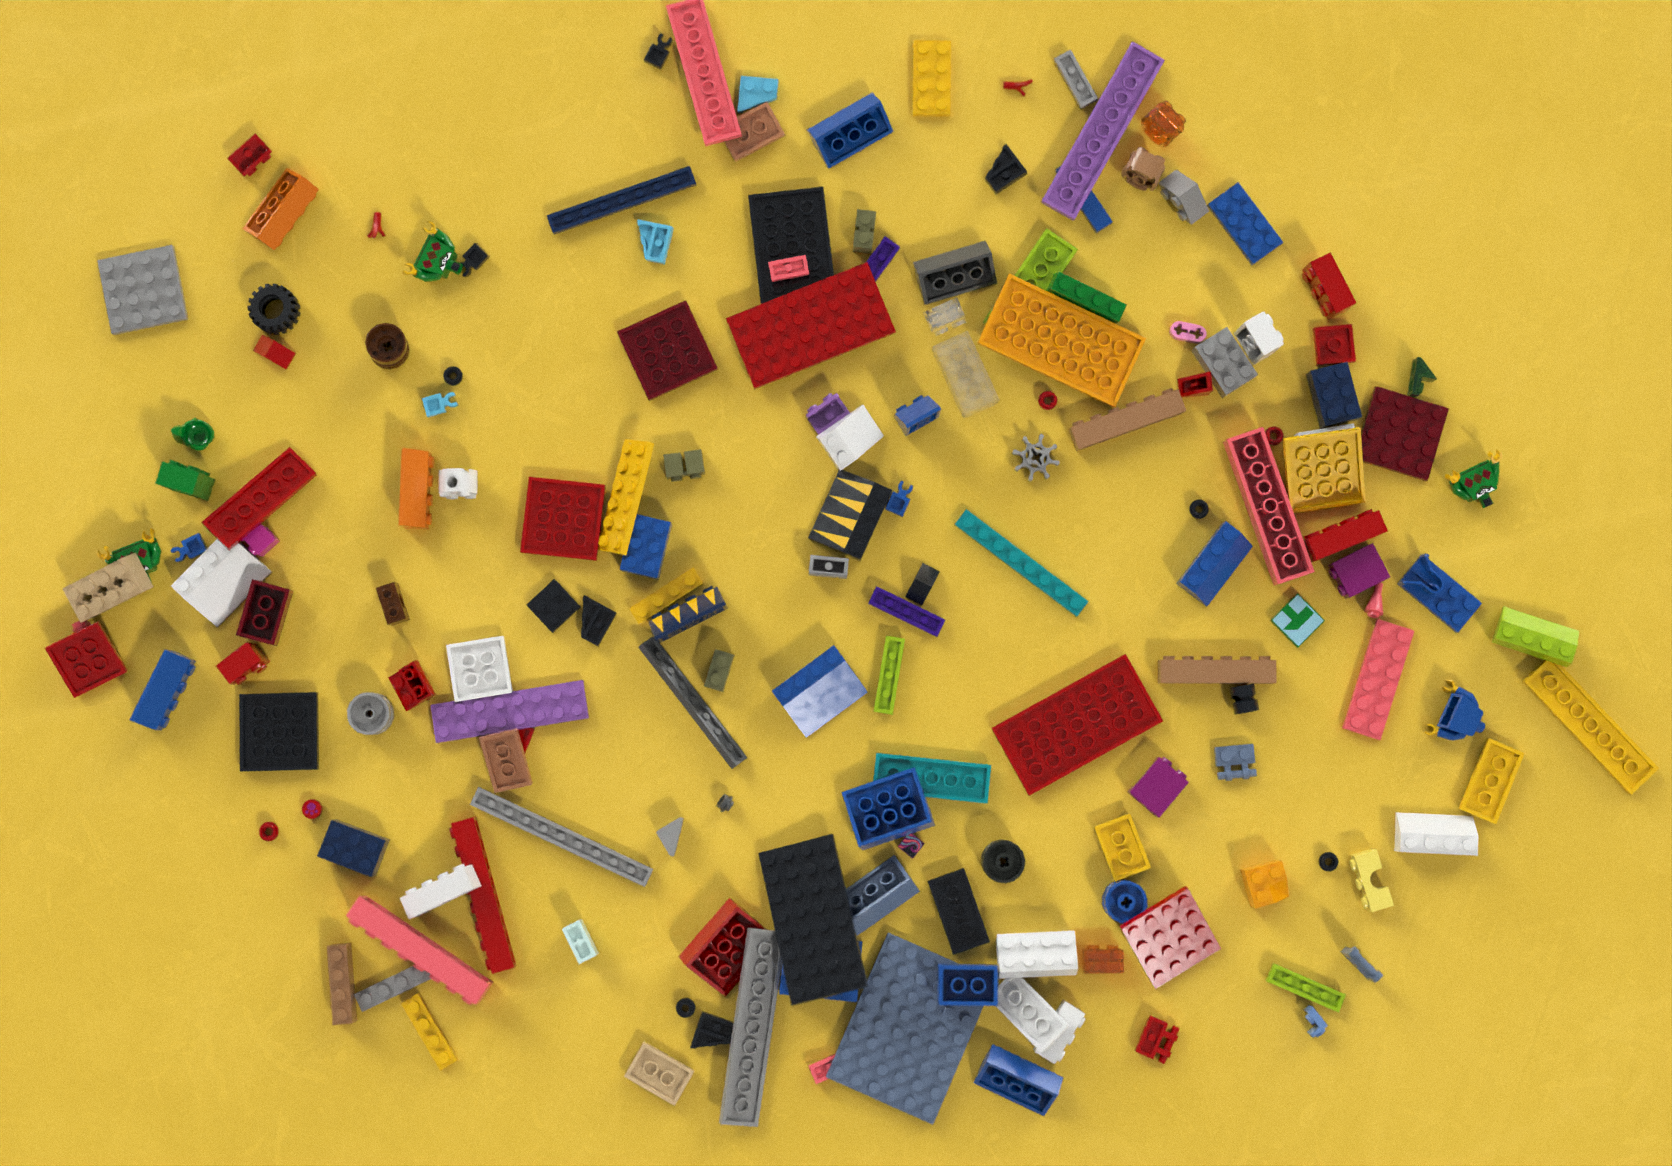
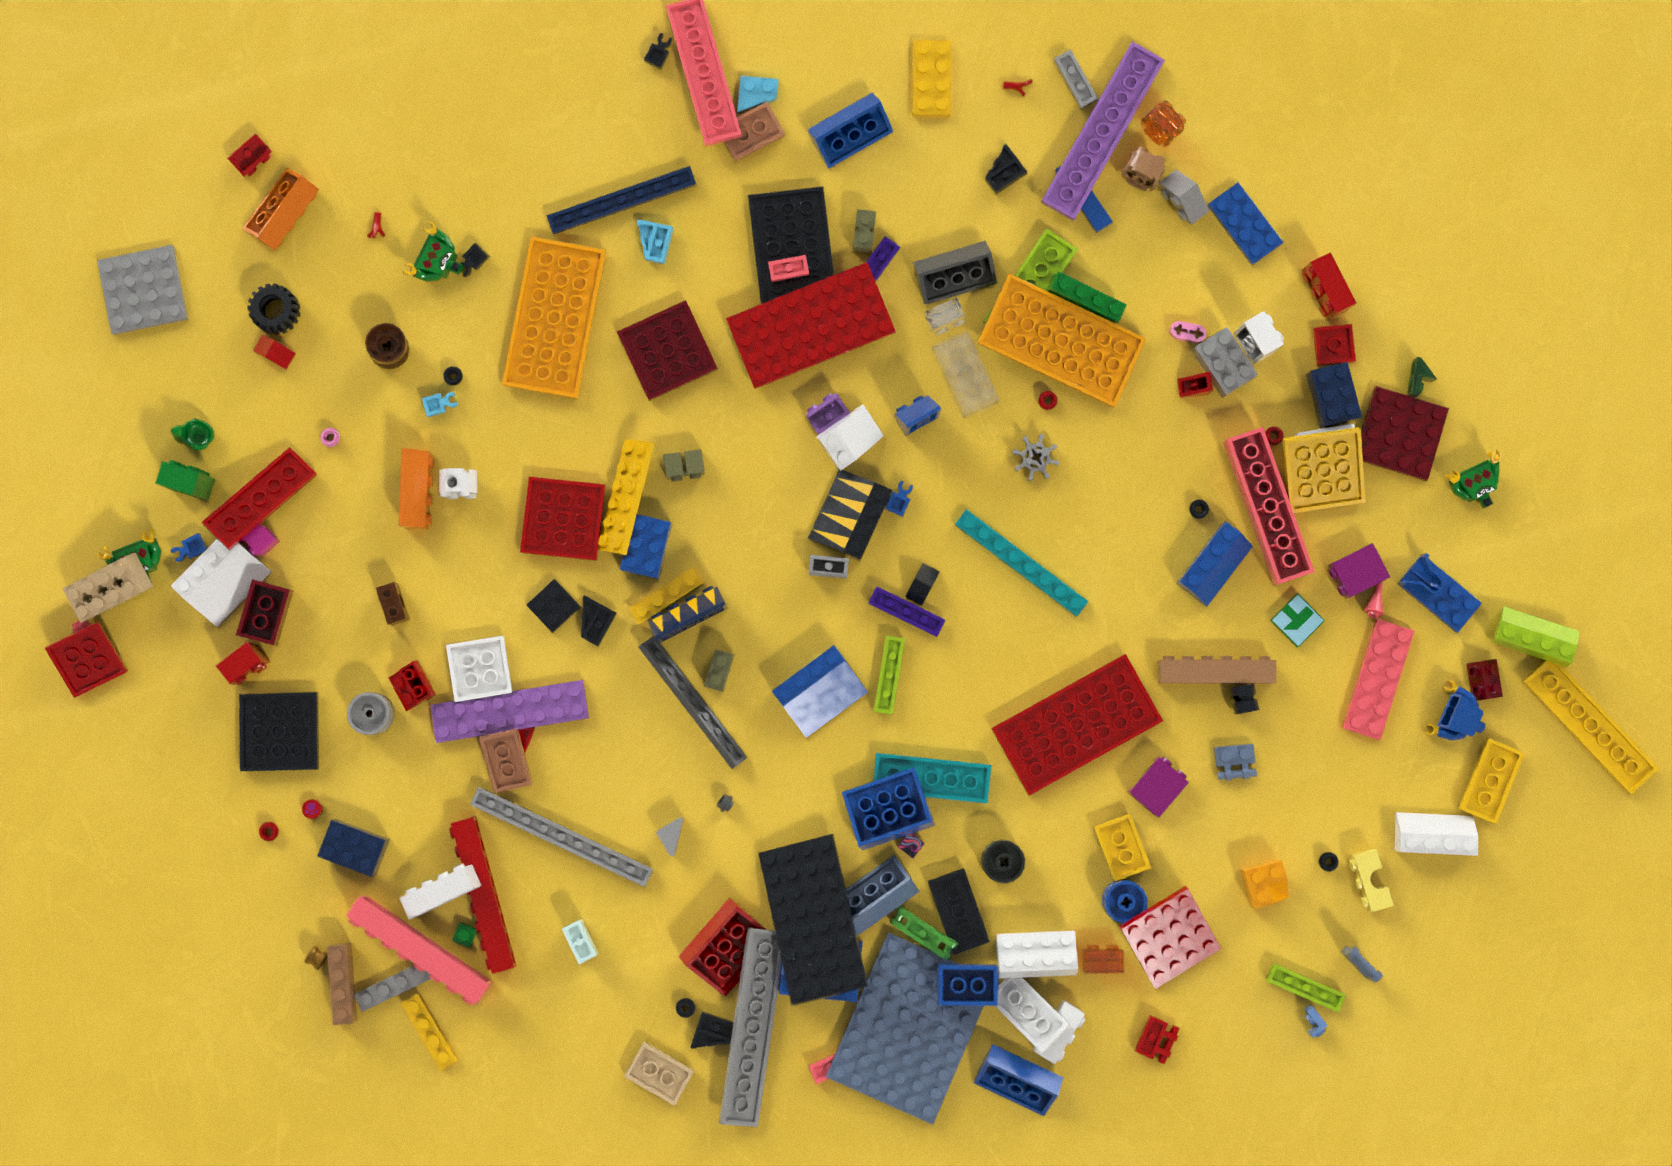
blue slope [129,649,196,730] -> none
medium nougat brick [1069,388,1186,451] -> none
red brick [1304,509,1388,563] -> none
none -> pearl gold wheel [304,946,328,971]
none -> bright pink plate [320,428,340,447]
none -> green plate [452,922,477,948]
none -> light orange plate [502,237,606,399]
none -> bright green plate [890,905,958,960]
none -> dark red bracket [1466,659,1503,701]

